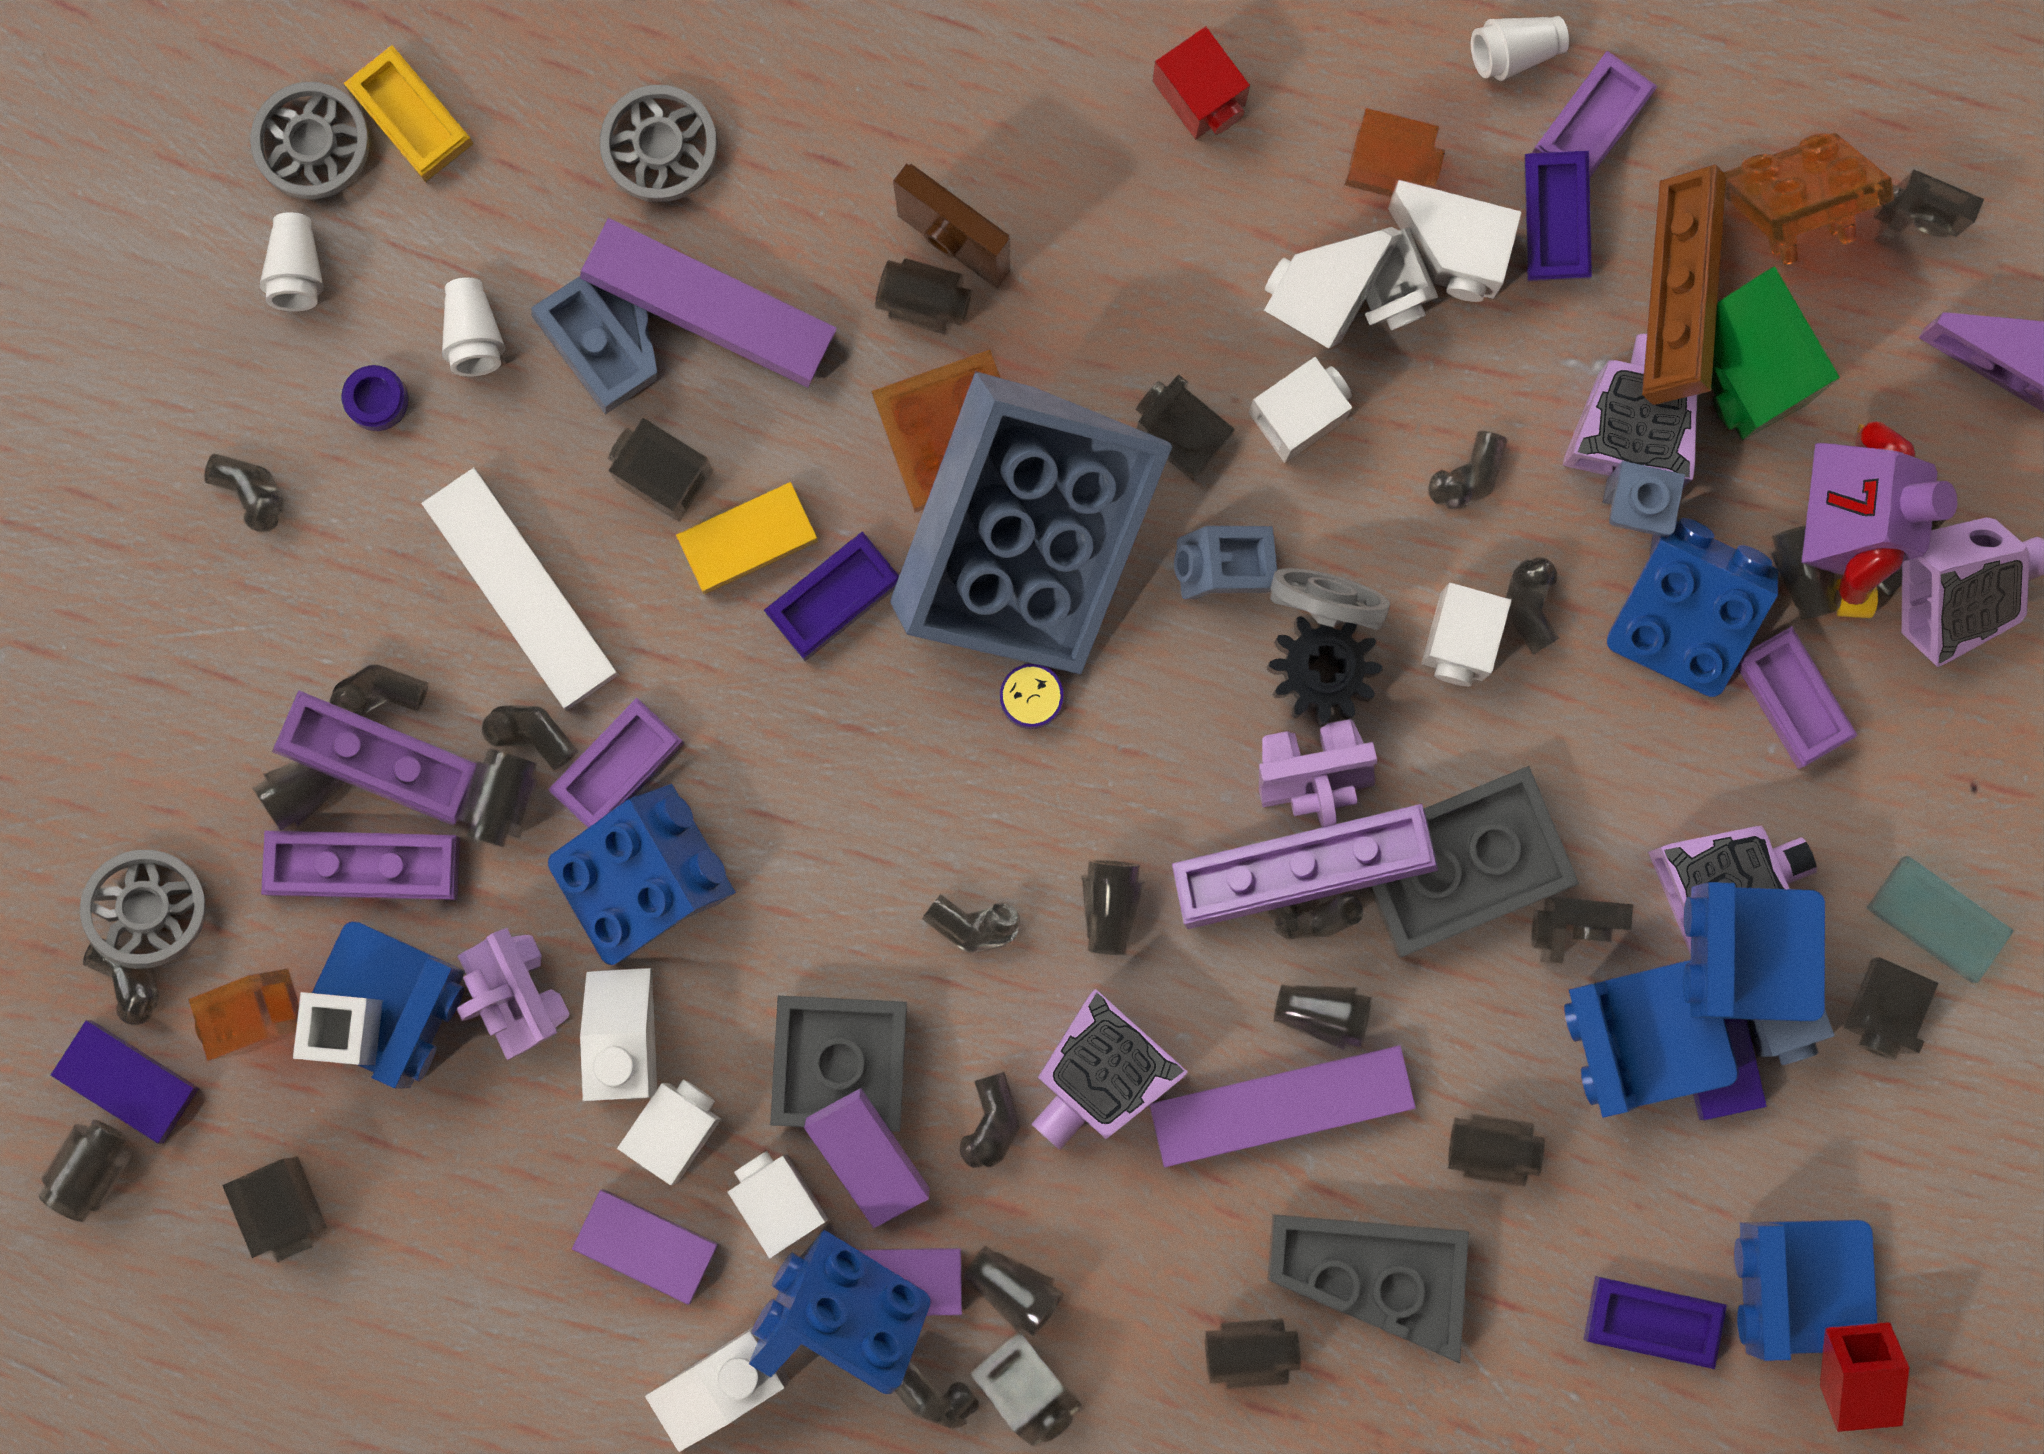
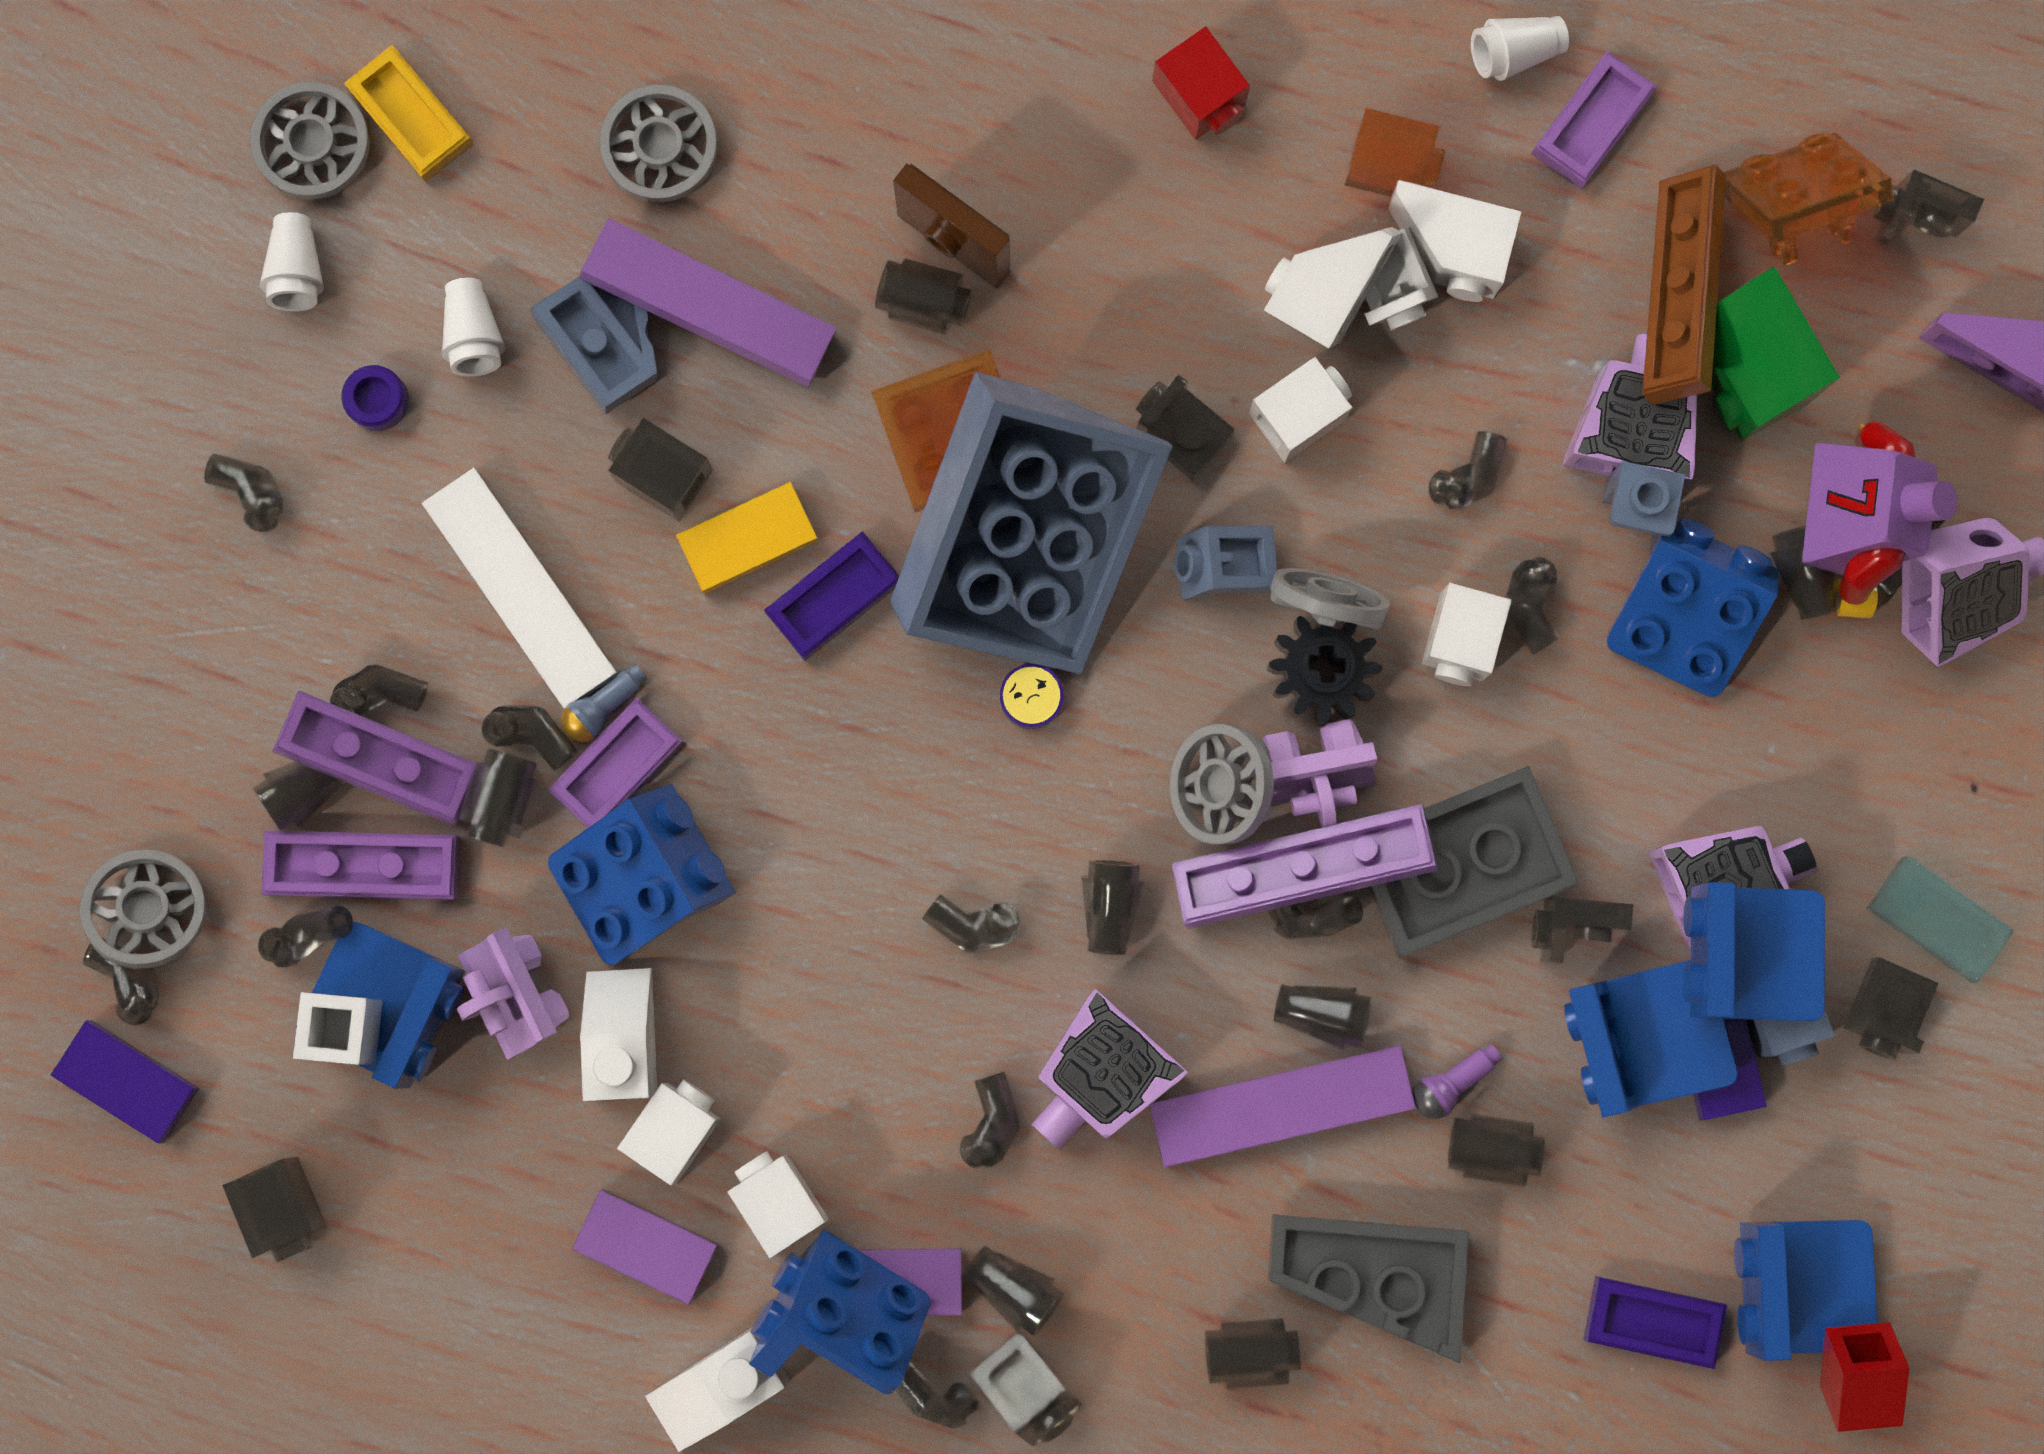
clear smoke brick [38,1120,132,1222] -> none
clear orange brick [188,969,299,1061] -> none
dark grey plate [770,995,907,1132] -> none
medium lavender tile [804,1088,930,1228] -> none
dark purple tile [1524,151,1592,282] -> none
medium lavender tile [1737,626,1858,769] -> none
none -> clear smoke arm [258,906,353,968]
none -> sand blue piece [561,664,647,742]
none -> light grey wheel [1170,724,1273,845]
none -> medium lavender piece [1413,1044,1502,1119]

